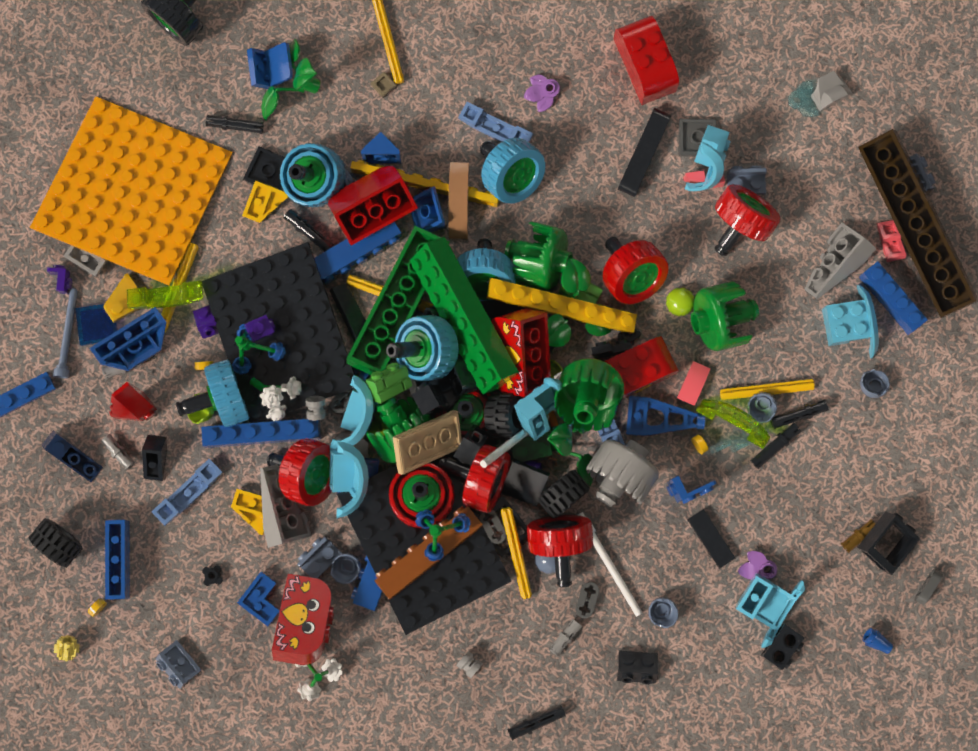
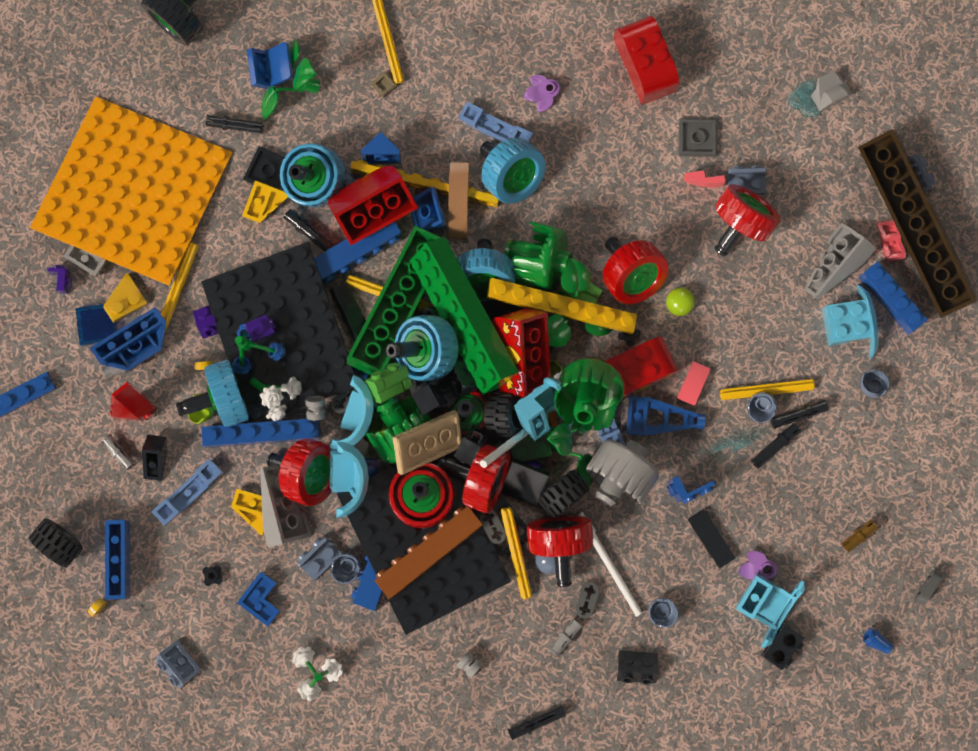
dark blue slope [41,430,103,482] -> none
sand blue piece [53,288,78,379] -> none
light yellow gear [54,635,80,661] -> none
clear neon green slope [127,280,203,309] -> none
red brick [272,574,334,665] -> none
blue plant [415,509,471,561] -> none
black plate [591,340,633,359] -> none
black beam [617,108,672,197] -> none
medium azure piece [685,125,730,191] -> none
green piece [691,281,759,351] -> none
yellow tile [691,435,708,455] -> none
clear neon green slope [696,399,771,449] -> none
black window [857,511,920,575] -> none

